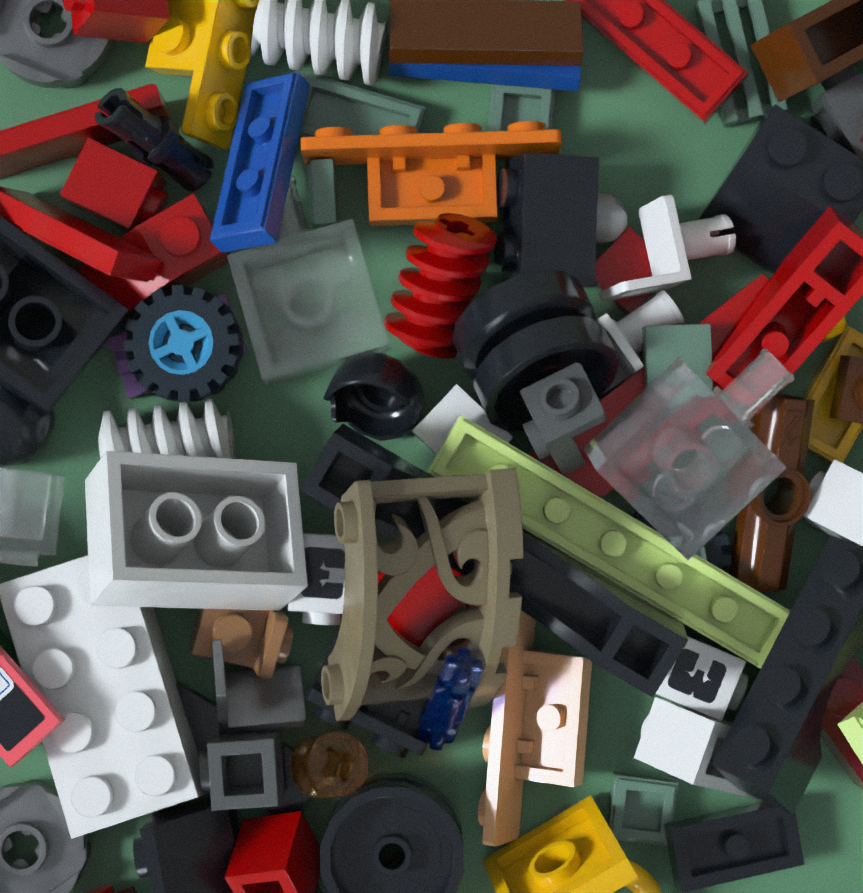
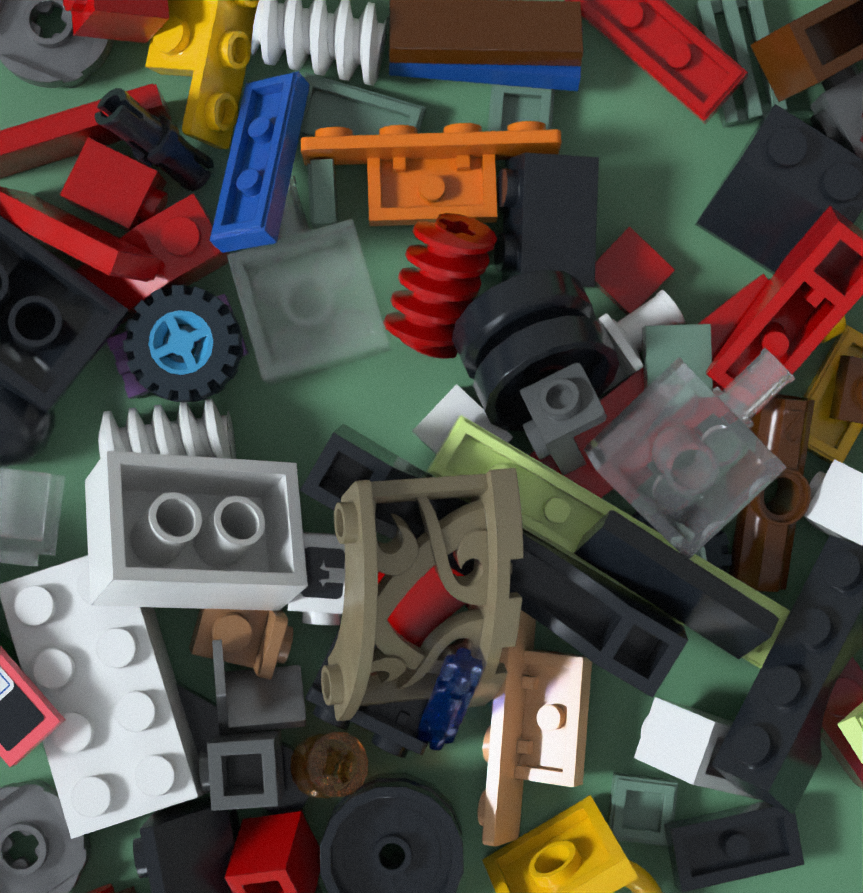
black hair [323,353,424,441] -> none
light grey hinge [596,192,627,244] -> none
white bracket [599,195,736,302] -> none
white brick [656,636,749,721] -> none
none -> black tile [574,510,779,659]

